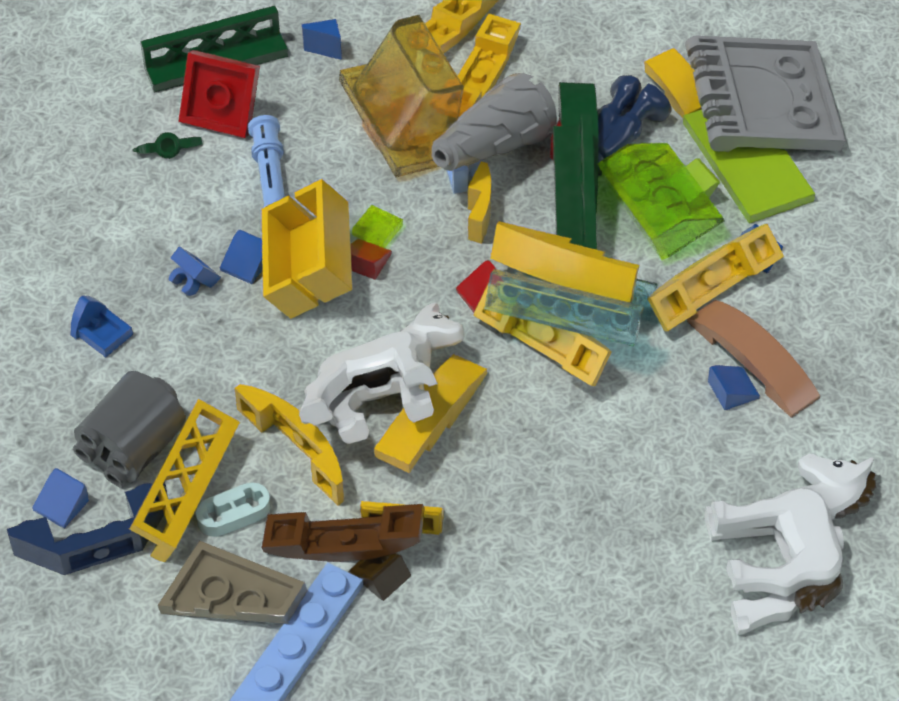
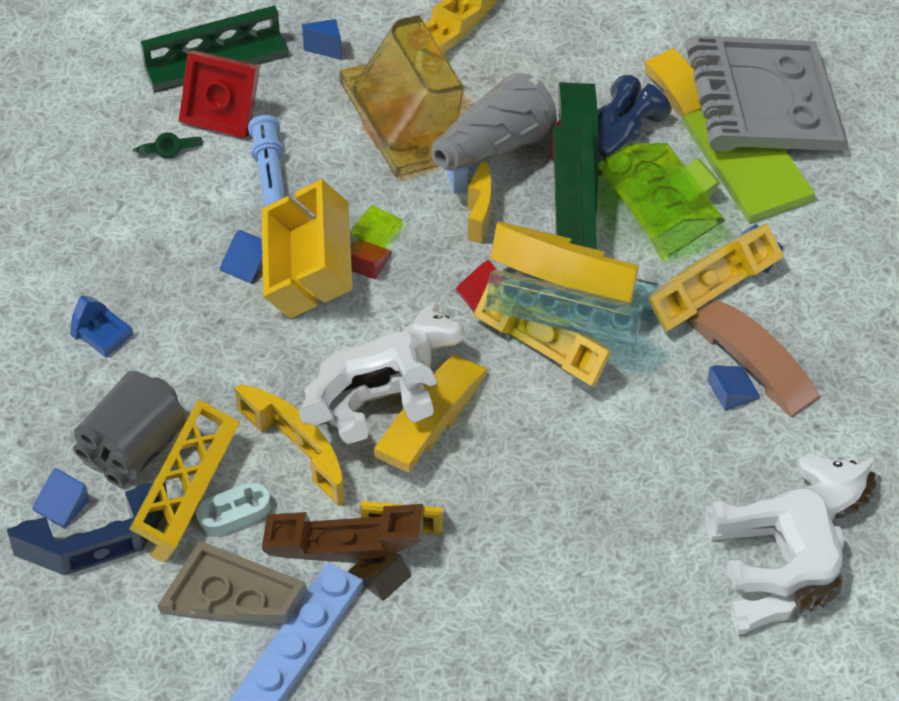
blue tile [168,246,221,296] -> none
yellow slope [435,13,521,117] -> none

